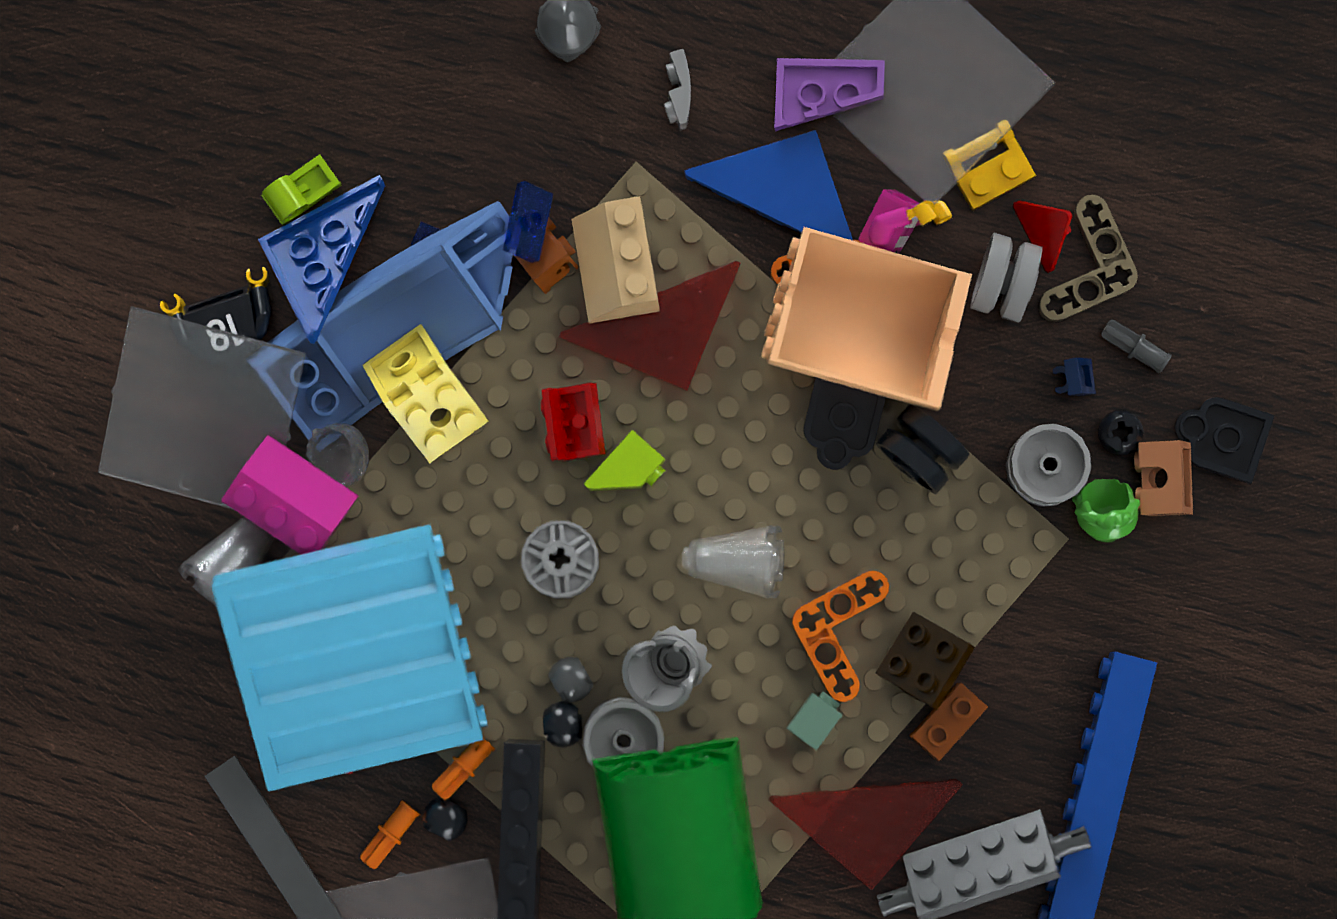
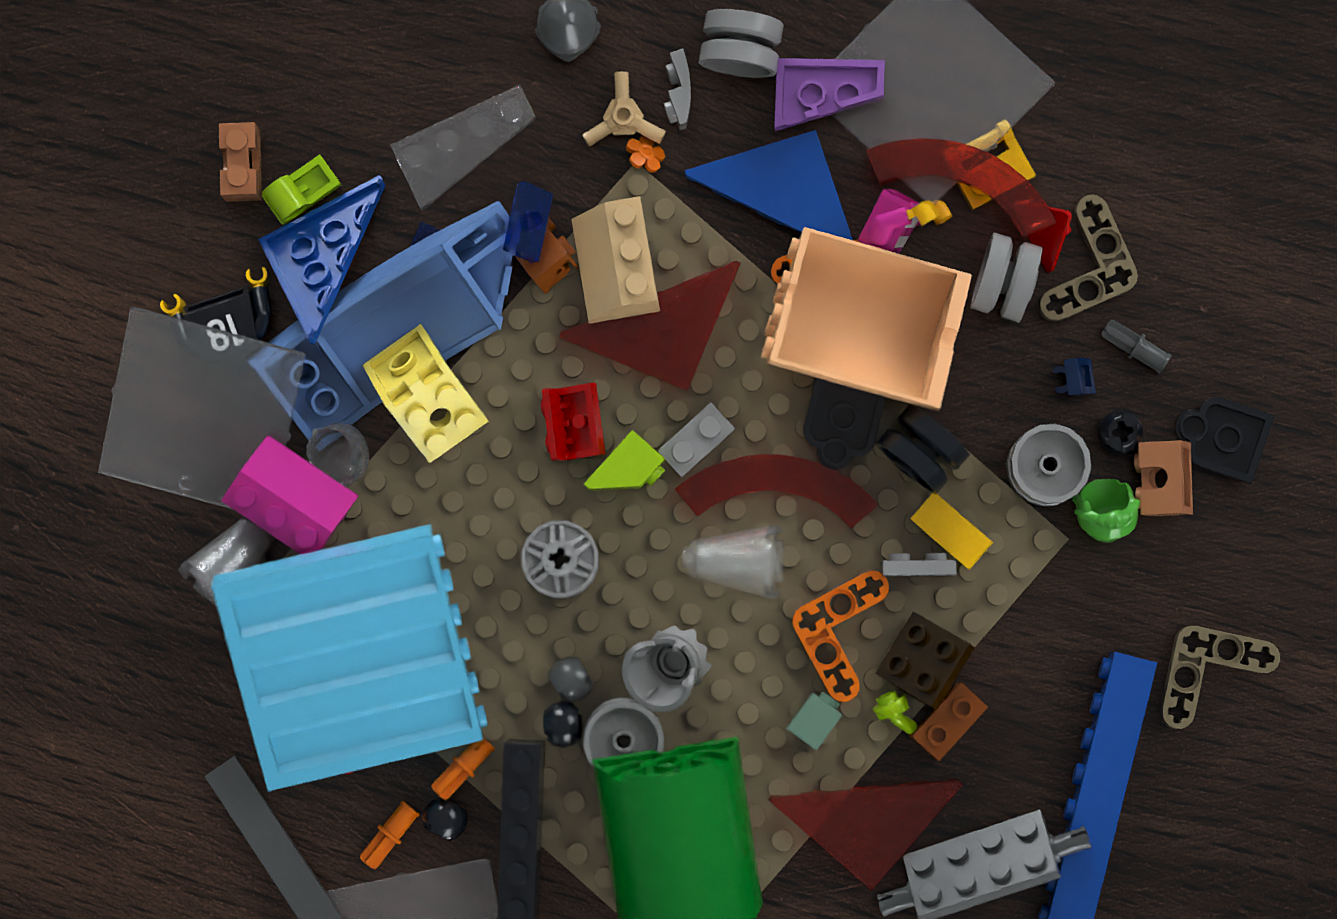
none -> nougat brick [219,122,262,202]
none -> clear wing [391,85,536,211]
none -> tan piece [582,72,666,147]
none -> orange plant [626,136,665,173]
none -> light grey plate [657,402,735,478]
none -> clear red tile [674,454,879,529]
none -> light grey wheel [698,9,784,78]
none -> clear red tile [865,138,1056,239]
none -> lime plate [872,690,917,734]
none -> light grey plate [880,553,956,577]
none -> yellow slope [910,493,993,570]
none -> dark tan beam [1160,626,1280,729]

